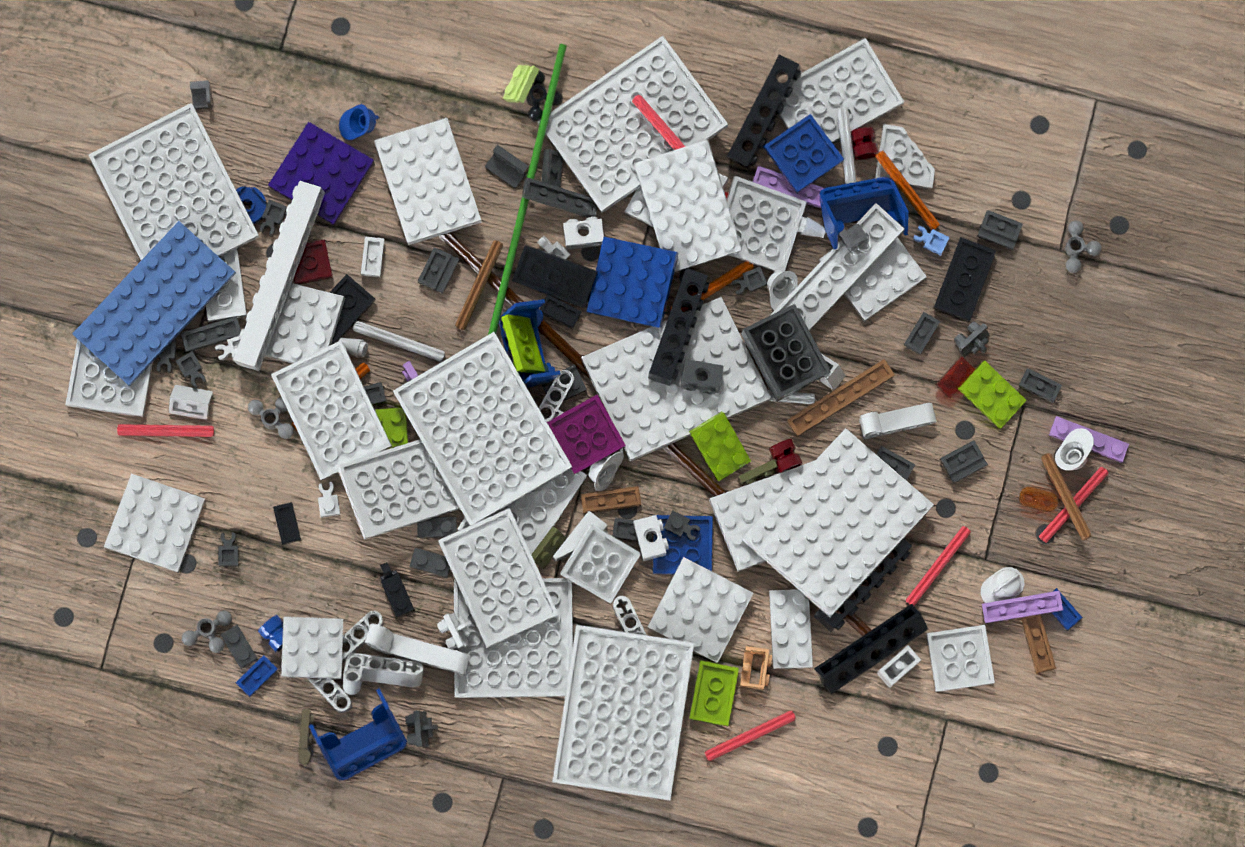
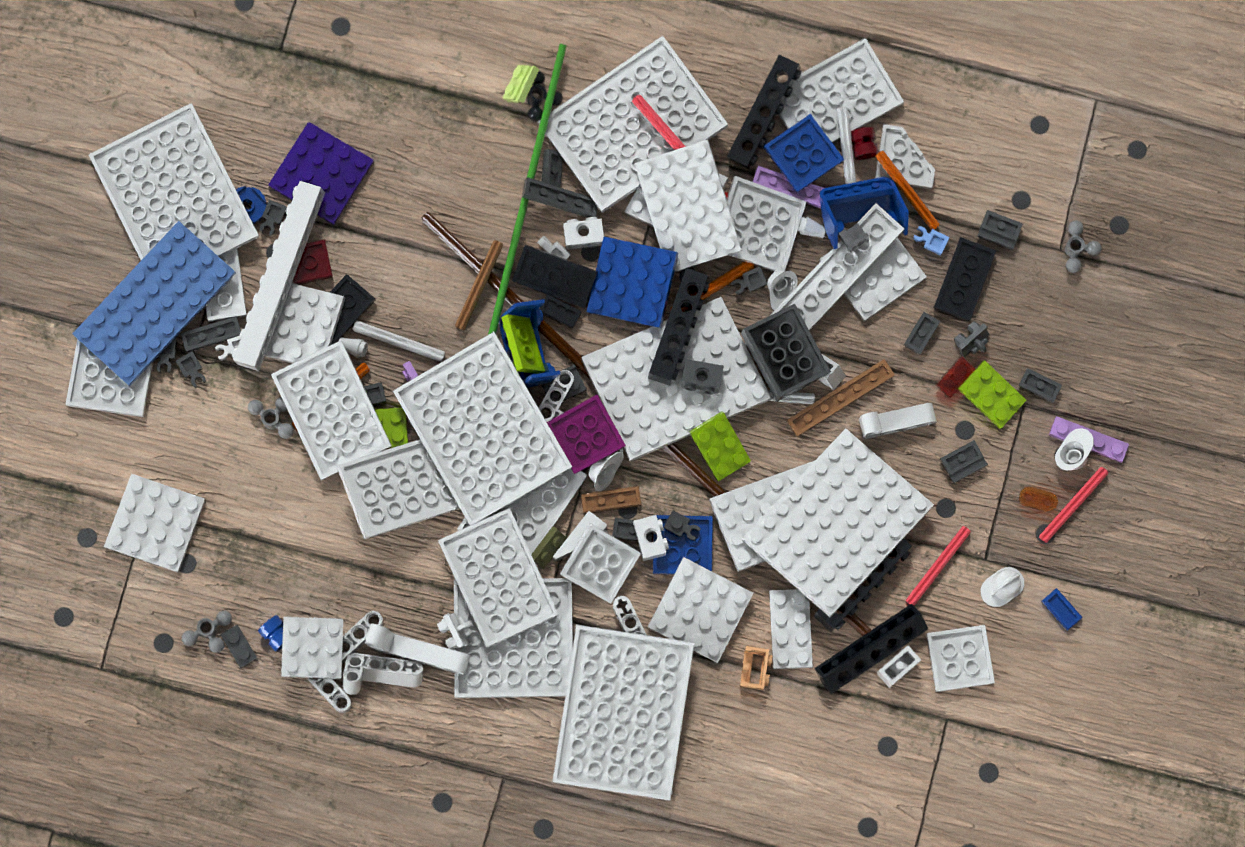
coral axle [117,424,214,437] -> none
white panel [169,385,213,420] -> none
flat silver panel [190,80,213,109] -> none
dark grey plate [218,532,239,567] -> none
blue plate [236,655,278,697] -> none
black tile [273,502,302,545] -> none
dark tan hinge [298,708,314,765] -> none
blue windscreen [309,688,407,780] -> none
white plate [318,482,340,518] -> none
blue piece [339,104,379,140] -> none
white plate [361,237,385,278] -> none
white plate [374,118,482,245] -> none
black hinge [380,563,415,618] -> none
dark grey hips [405,710,438,747] -> none
dark grey plate [409,548,450,578] -> none
dark grey plate [417,517,457,538] -> none
dark grey plate [418,247,460,294] -> none
dark grey panel [485,144,529,188] -> none
lime plate [689,661,739,727] -> none
coral axle [705,710,796,761] -> none
olive plate [738,460,777,486] -> none
dark red wheel [769,438,803,473] -> none
dark grey plate [876,446,915,481] -> none
lavender plate [982,591,1063,624] -> none
medium nougat tile [1021,614,1056,674] -> none
medium nougat axle [1041,453,1091,541] -> none

